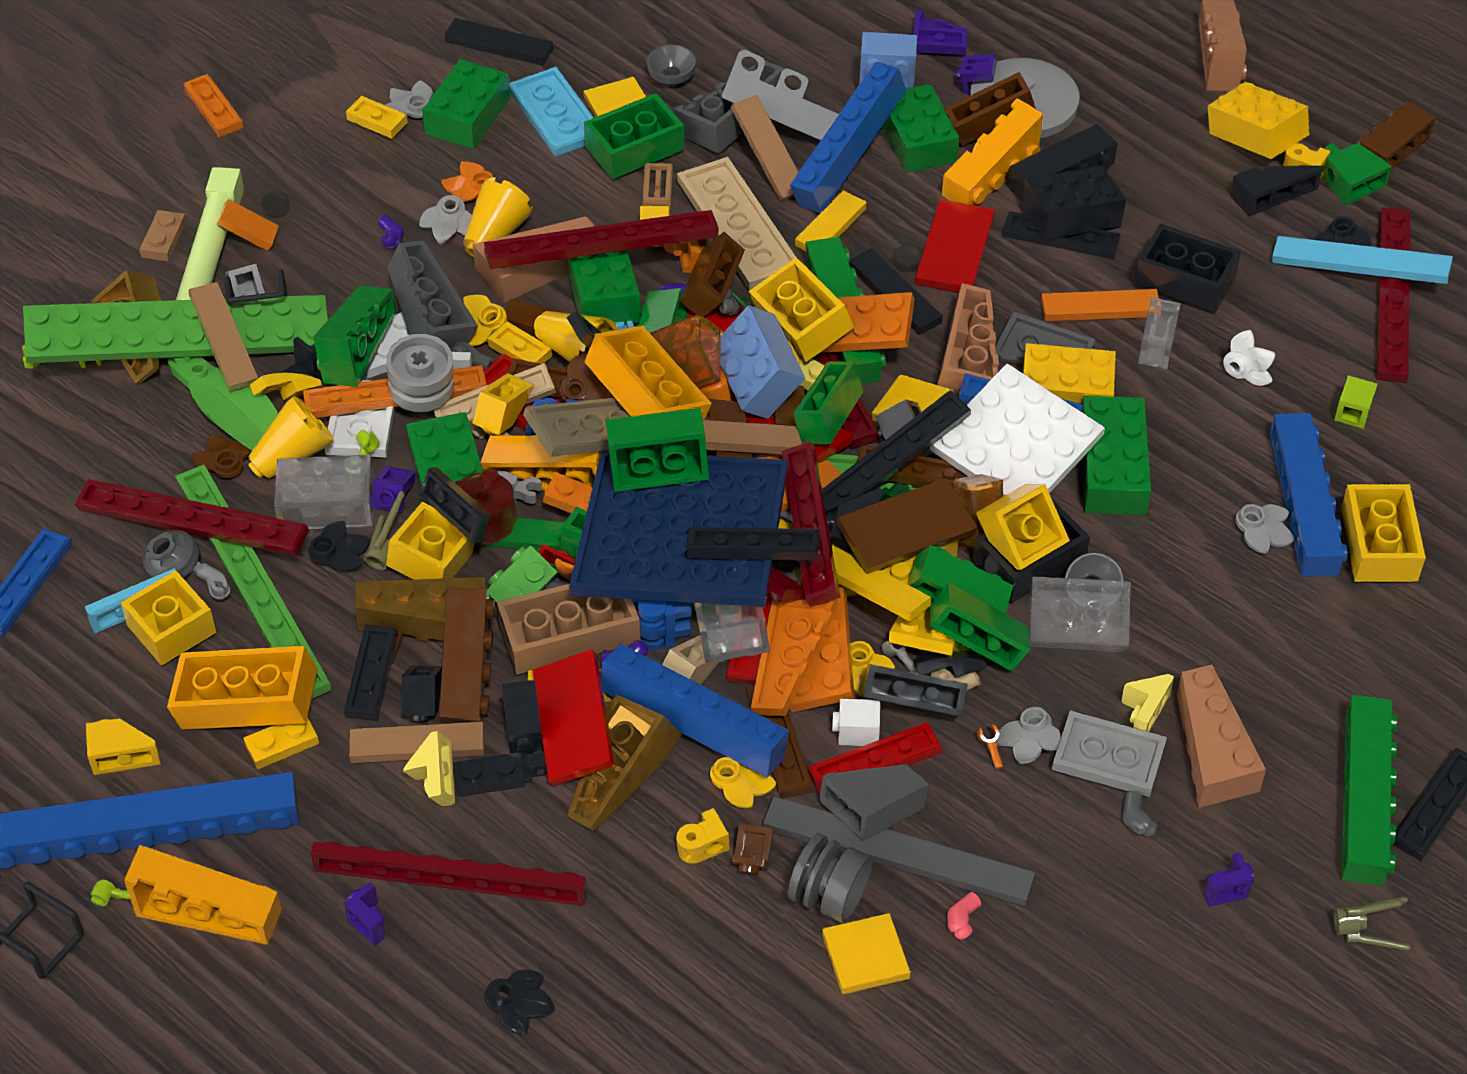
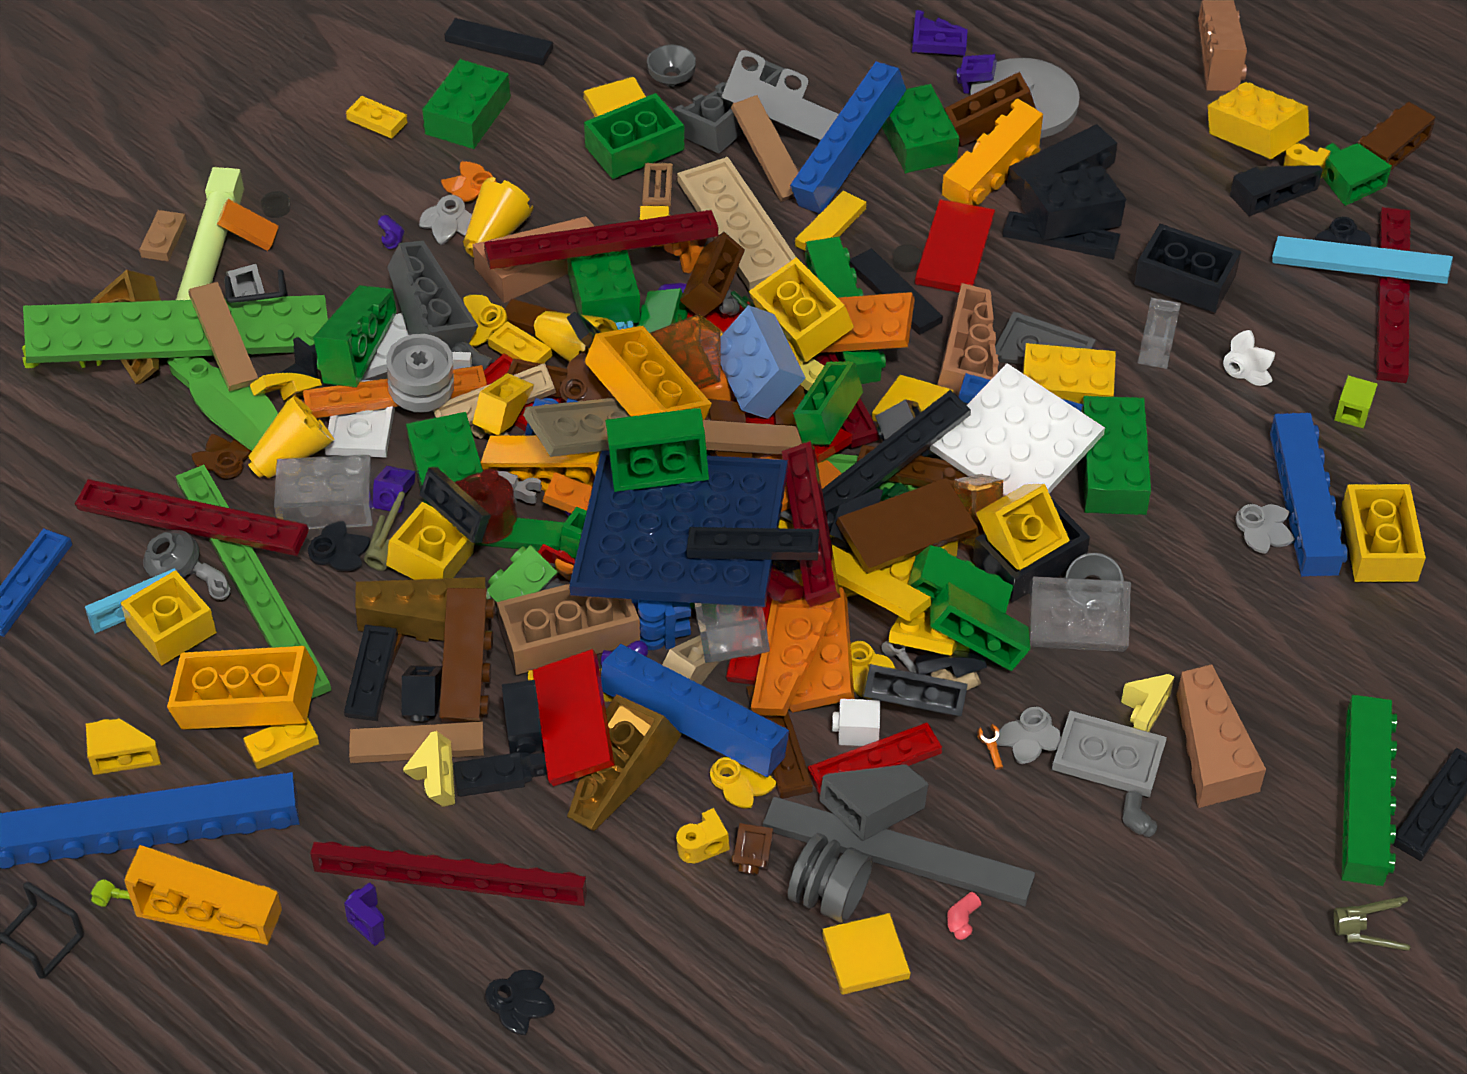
orange tile [183,74,244,137] -> none
lime hand [352,430,380,474] -> none
light grey plate [385,81,433,119] -> none
medium azure tile [509,67,594,156] -> none
medium blue brick [859,32,917,89] -> none
orange tile [1041,289,1161,322] -> none
dark purple bracket [1204,852,1254,907] -> none

